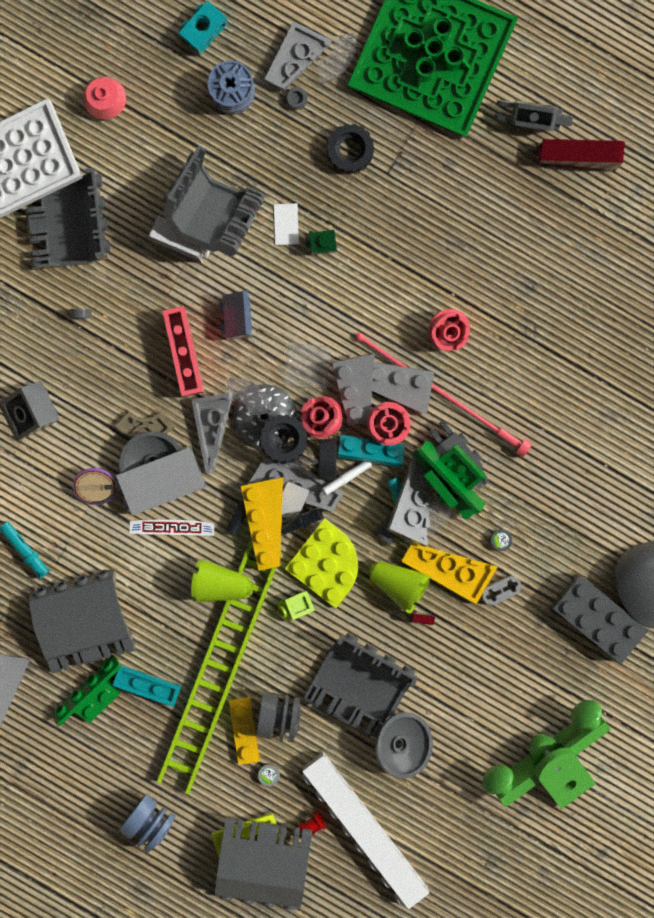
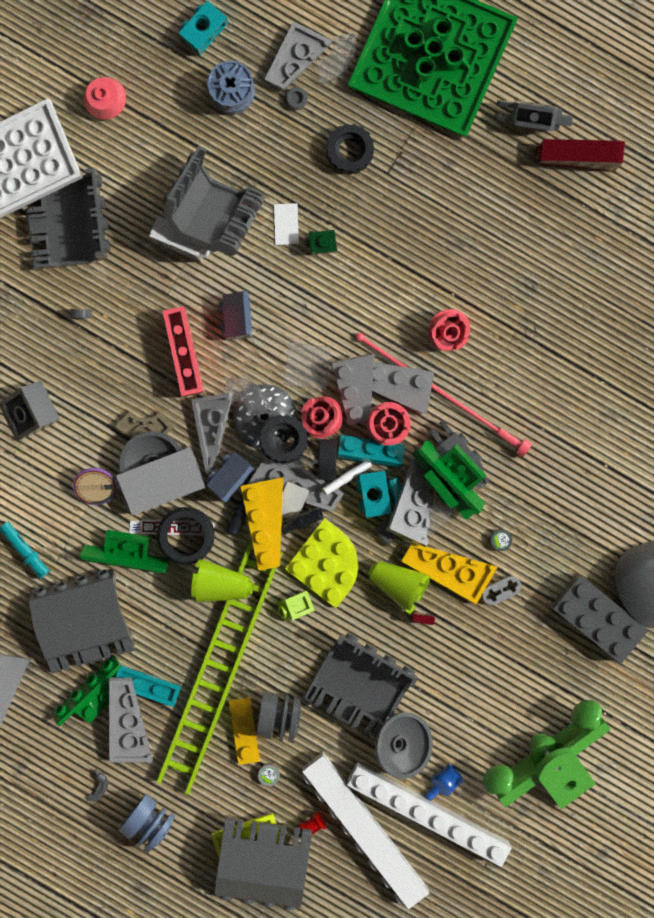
none -> green bracket [80,530,169,573]
none -> dark grey piece [88,769,108,802]
none -> light grey wing [109,678,153,763]
none -> black tyre [157,507,215,565]
none -> sand blue slope [207,452,256,503]
none -> white brick [347,761,512,867]
none -> teal brick [355,471,392,518]
none -> blue piece [425,763,464,801]

